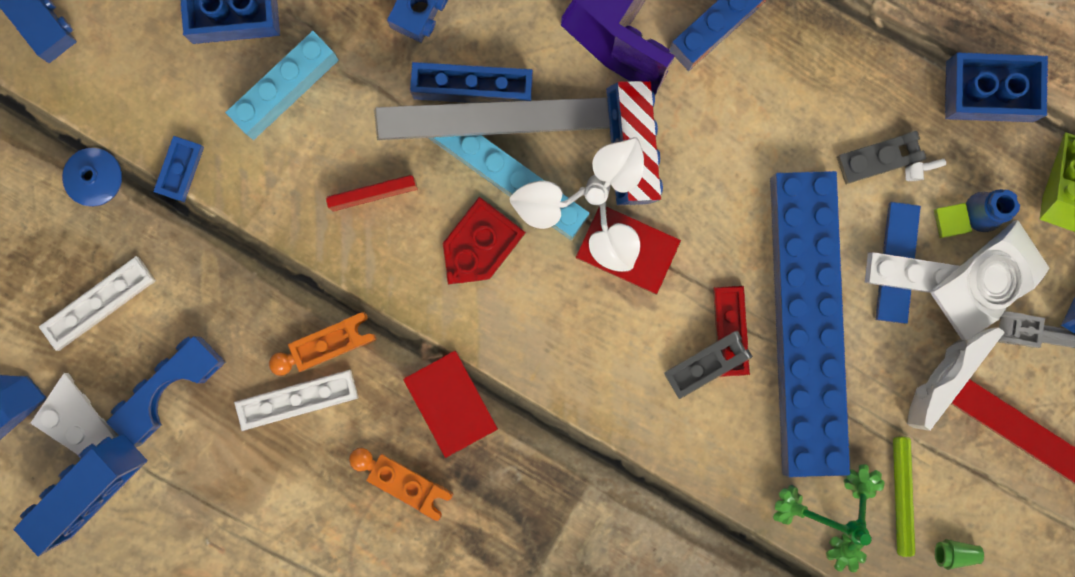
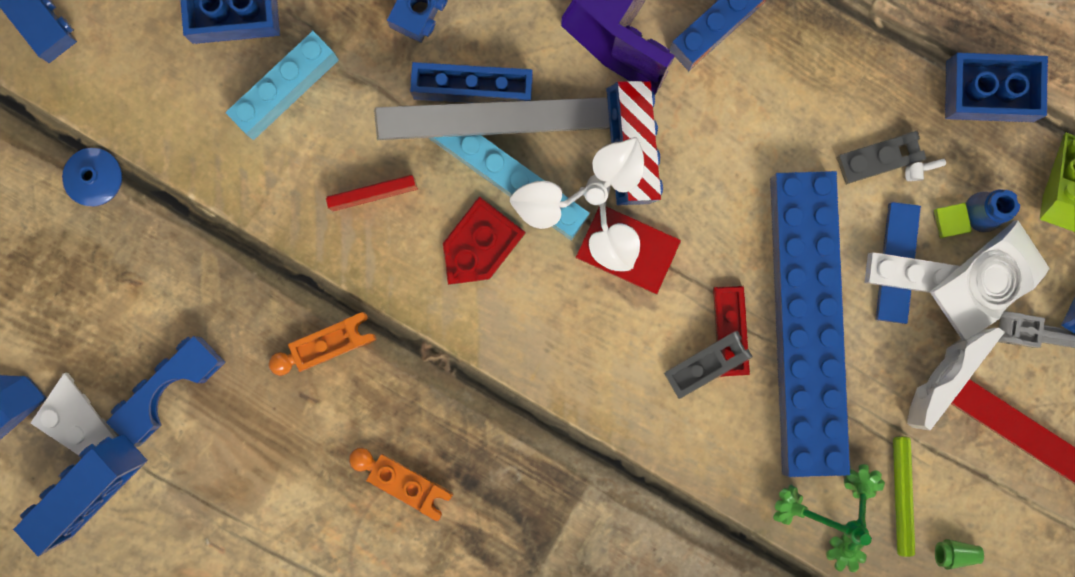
white tile [39,256,156,351] -> none
blue plate [153,136,204,203] -> none
white tile [234,370,359,431] -> none
red tile [403,350,498,458] -> none

